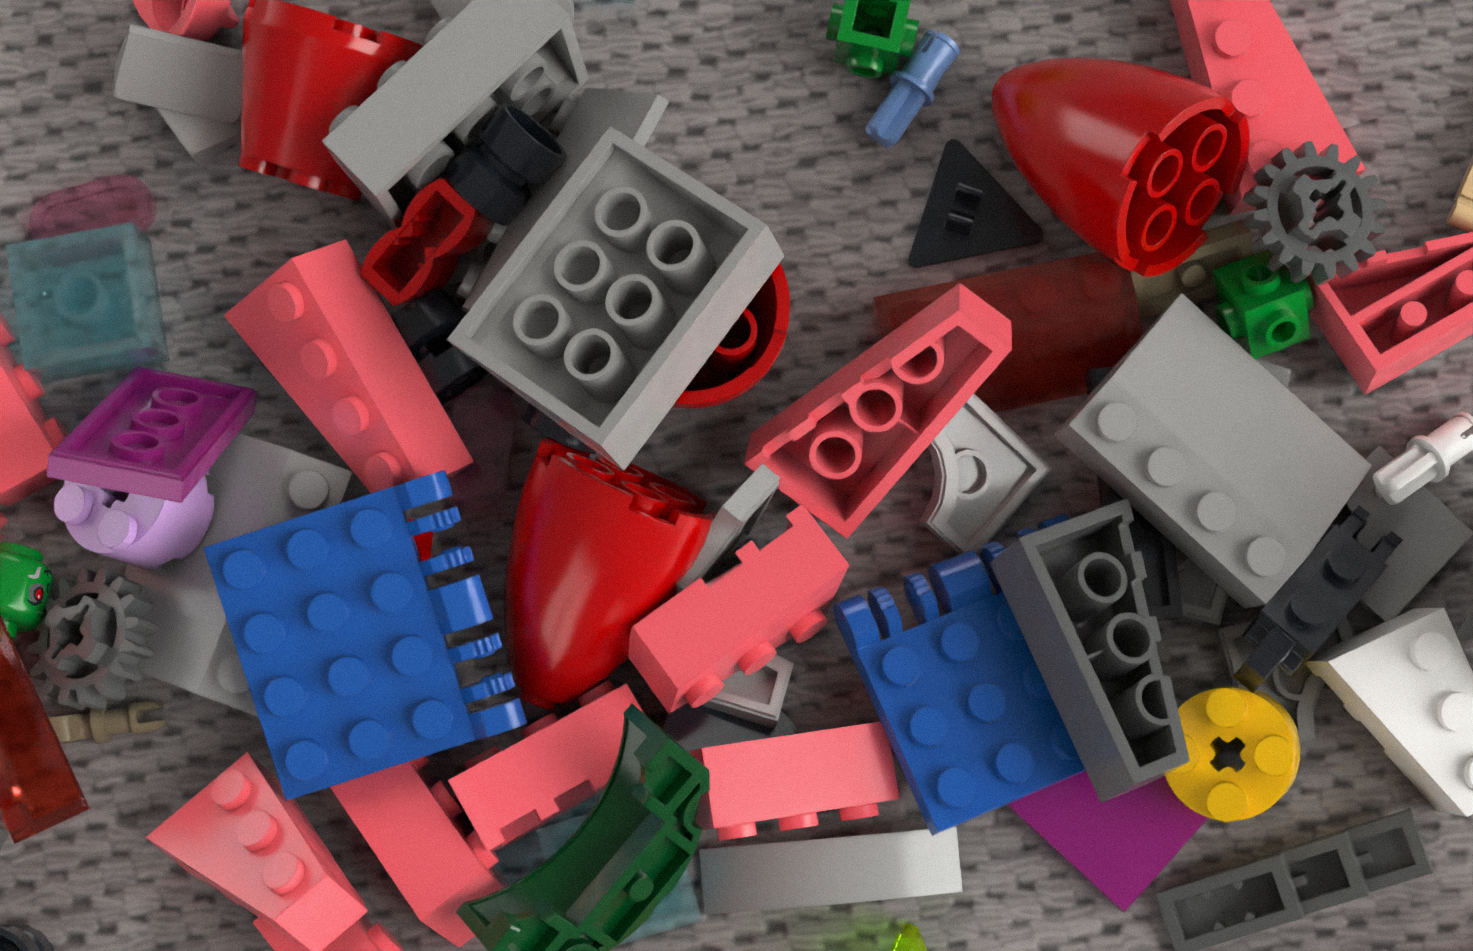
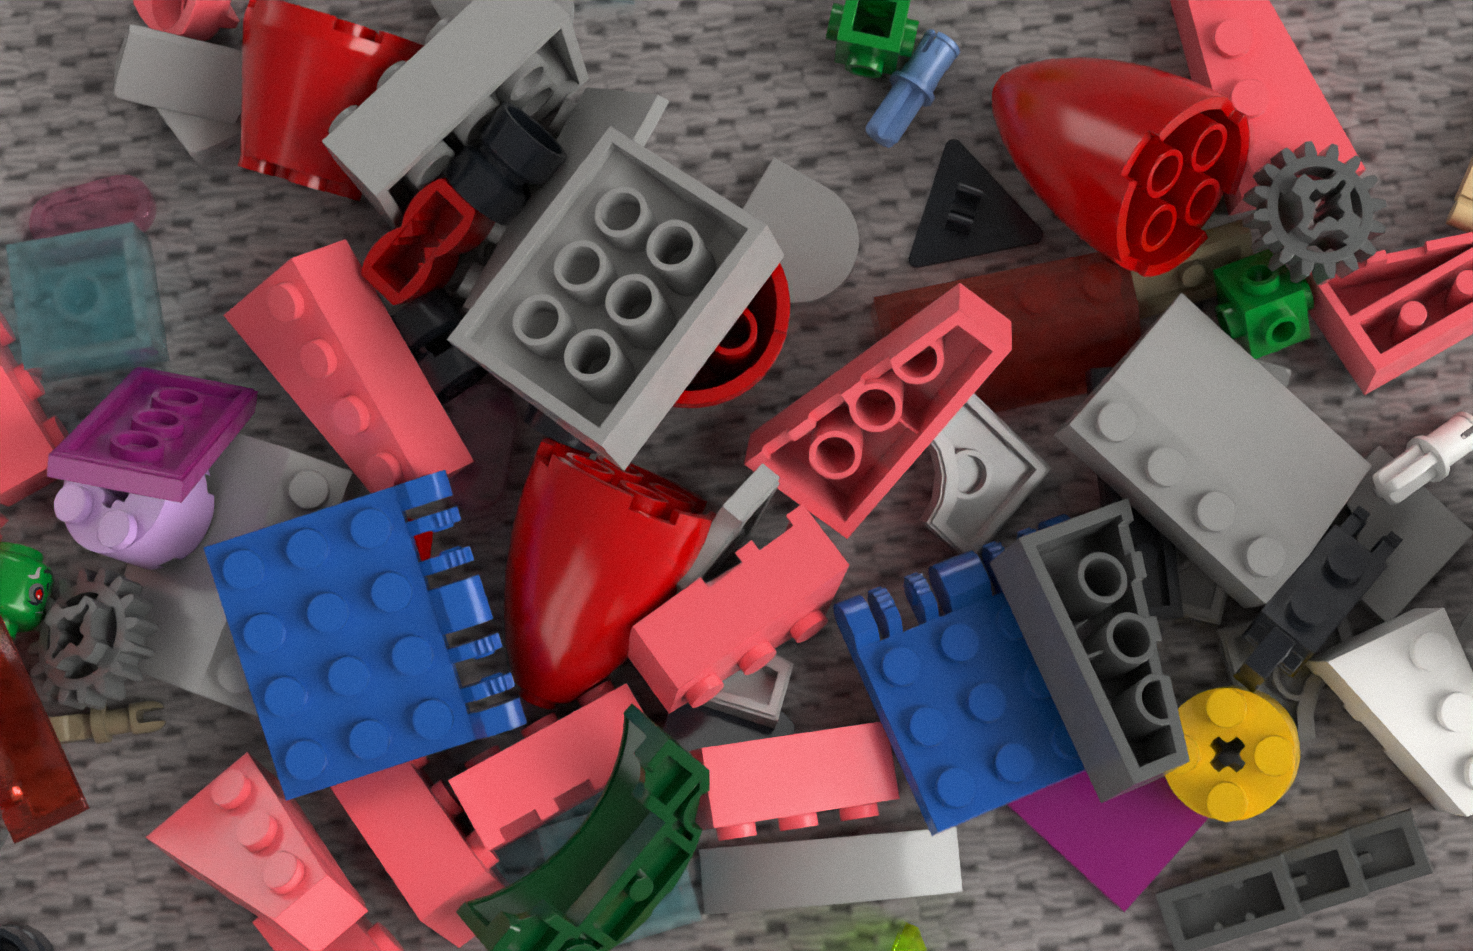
none -> light grey tile [743,158,859,306]

